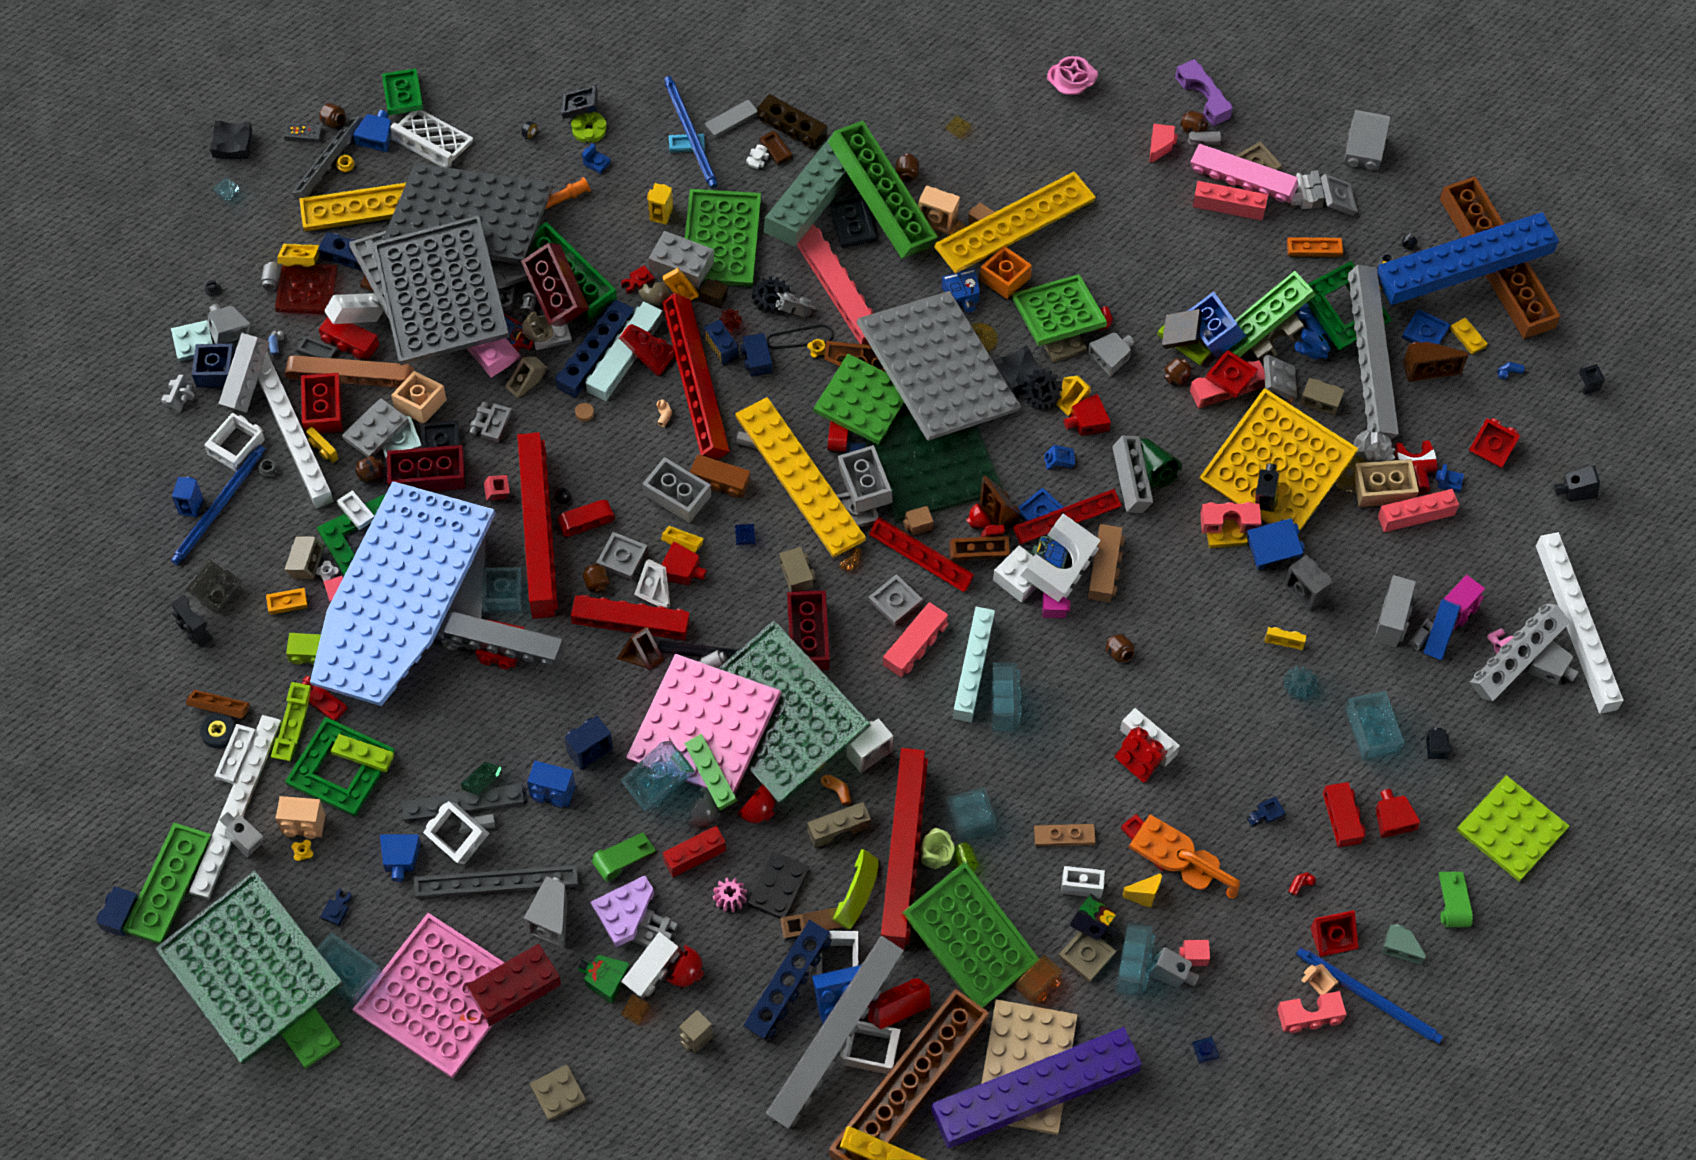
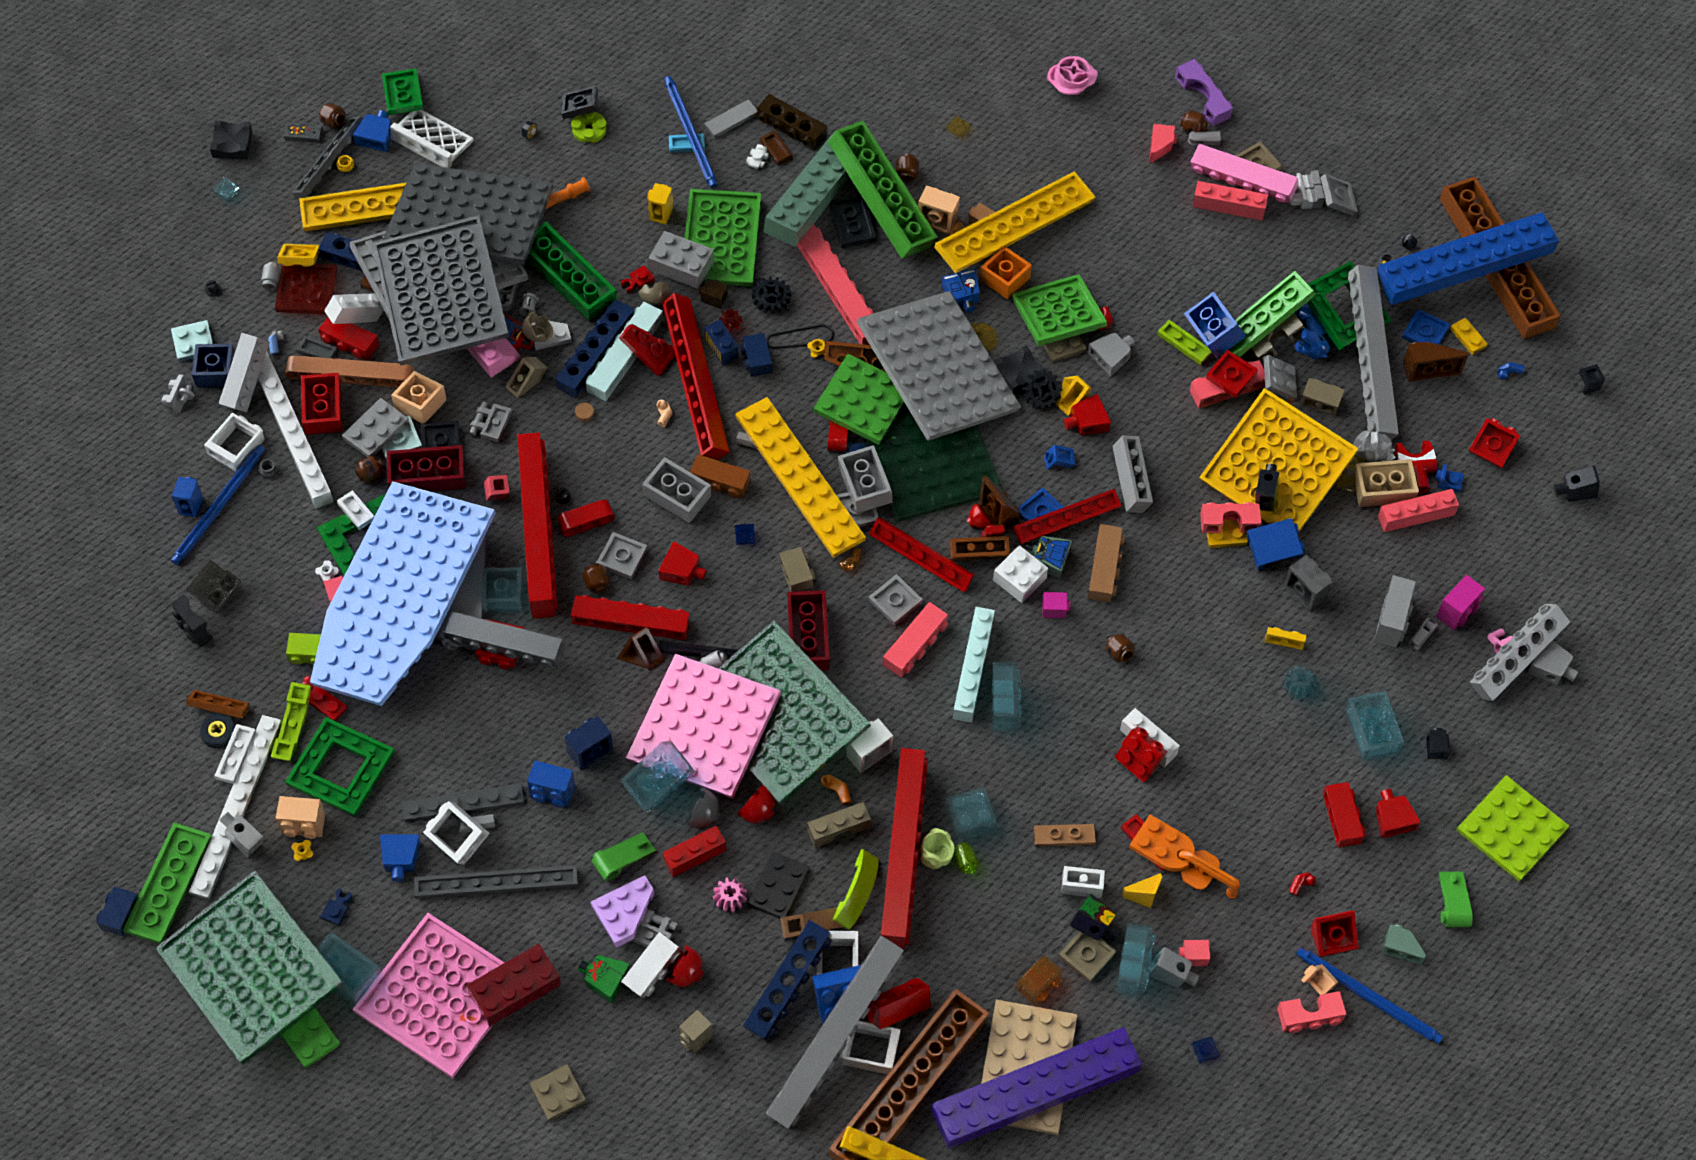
light grey torso [207,304,250,344] -> none
light orange plate [266,588,308,615] -> none
dark tan brick [285,537,325,579] -> none
yellow plate [306,427,338,463] -> none
lime plate [331,734,395,773] -> none
clear green plate [461,762,502,795] -> none
dark red brick [521,243,589,327] -> none
light grey slope [524,876,568,948] -> none
blue bracket [582,143,611,174] -> none
clear orange slope [621,994,650,1026] -> none
white wing [634,559,670,609] -> none
yellow plate [661,526,704,553] -> none
light orange plate [663,268,699,300] -> none
bright green plate [684,734,737,810] -> none
light grey hinge [776,292,815,317] -> none
bright green plate [902,862,1040,1008] -> none
medium nougat brick [903,506,933,536] -> none
white arch [1020,514,1100,602] -> none
dark green cone [1140,438,1182,488] -> none
tile [1162,309,1203,349] -> none
reddish brown head [1164,358,1192,386] -> none
dark blue plate [1247,796,1285,826] -> none
orange plate [1287,237,1343,257] -> none
light grey slope [1344,110,1390,170] -> none
blue tile [1424,599,1461,660] -> none
white brick [1536,532,1624,714] -> none

